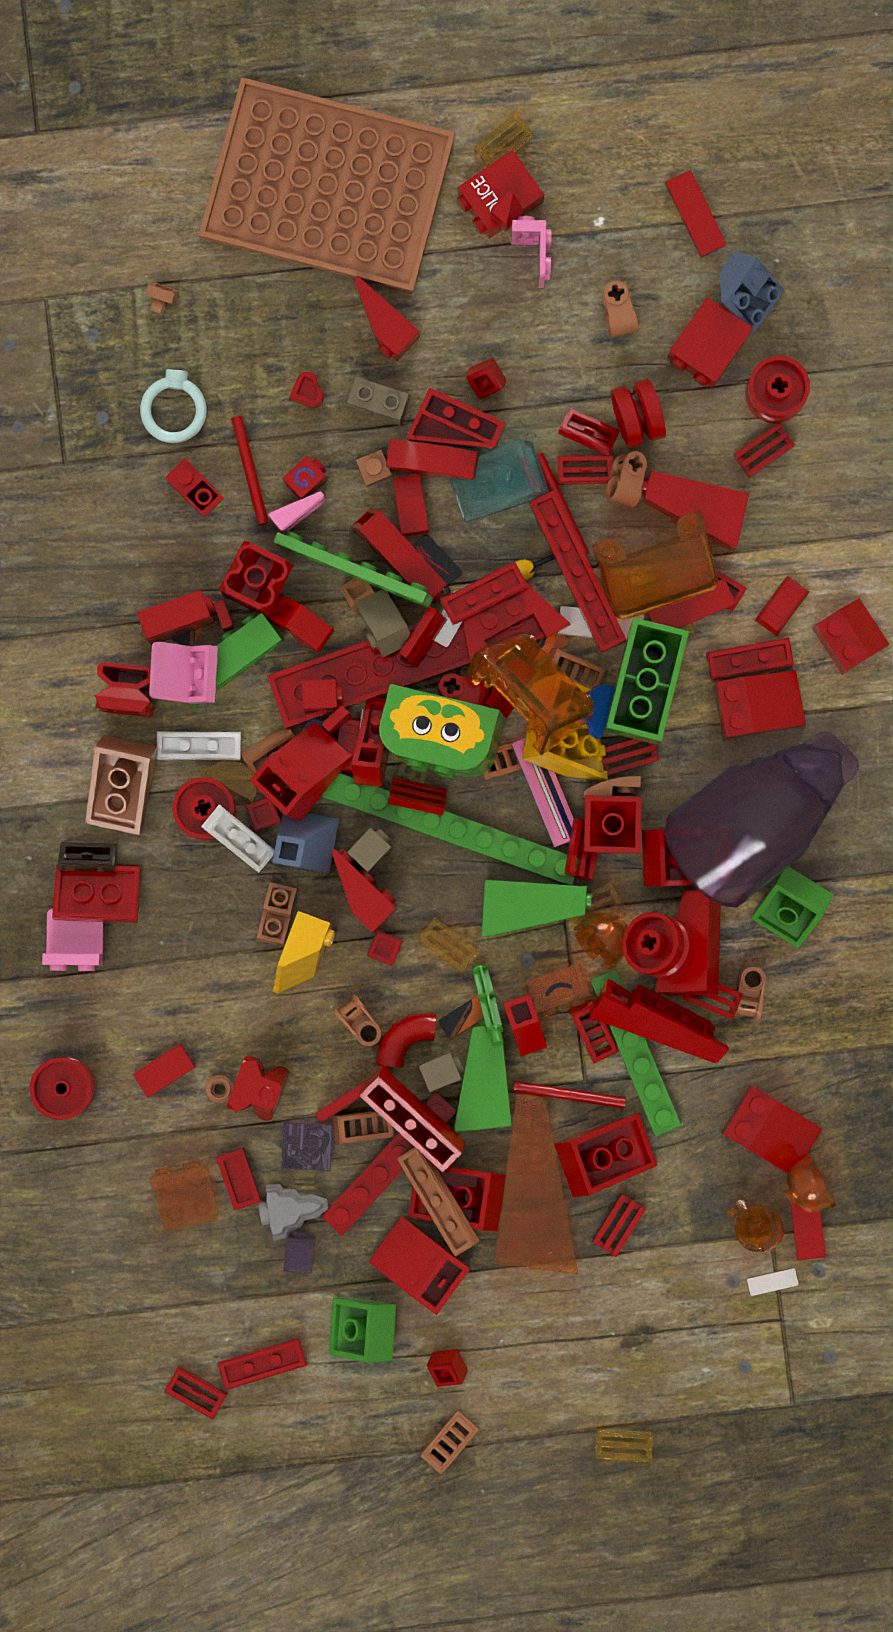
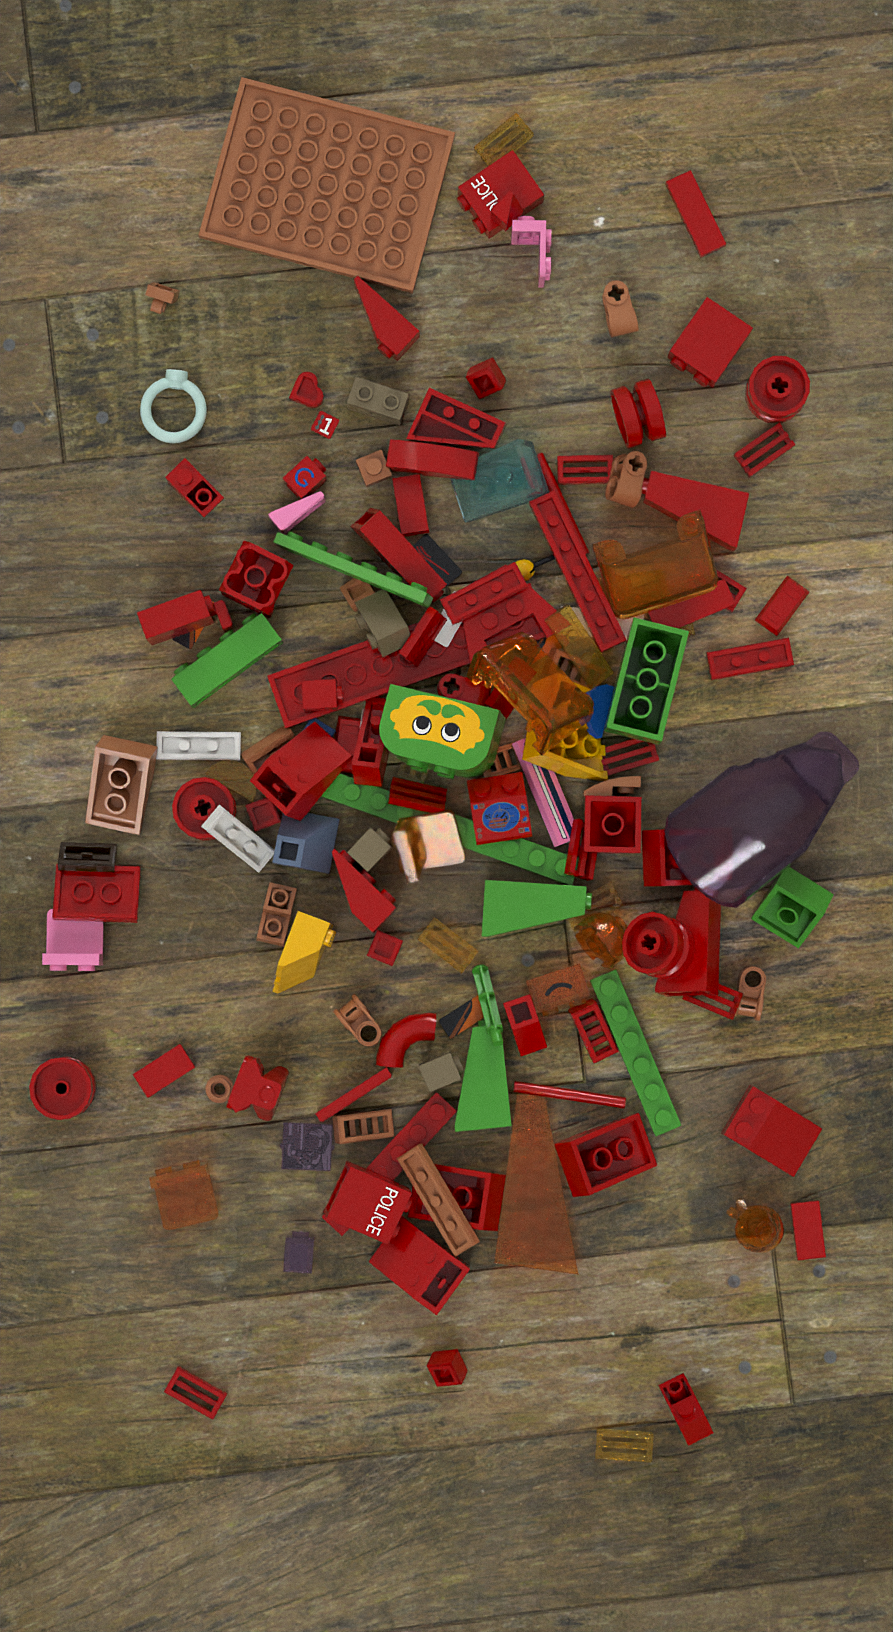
red piece [94,662,156,717] -> none
bright pink bracket [149,642,218,704] -> none
red tile [216,1148,262,1211] -> none
red tile [217,1337,307,1391] -> none
red bar [231,416,269,526] -> none
light grey rock [259,1184,329,1241] -> none
red slope [265,595,334,653] -> none
red tile [322,705,351,736] -> none
bright green slope [329,1298,396,1363] -> none
red brick [359,1065,465,1172] -> none
nougat slope [420,1410,479,1474] -> none
red tile [558,408,620,456] -> none
red wedge [590,979,729,1063] -> none
red tile [592,1194,646,1257] -> none
red slope [713,671,806,740] -> none
sand blue slope [719,251,785,335] -> none
white sticker [747,1268,798,1296] -> none
clear orange cylinder [784,1155,837,1214] -> none
red slope [812,598,890,675] -> none
none -> red sticker [311,411,339,439]
none -> red brick [323,1161,413,1244]
none -> clear orange bracket [391,810,466,883]
none -> red slope [467,772,532,845]
none -> clear yellow tile [544,604,614,689]
none -> red slope [658,1373,713,1446]

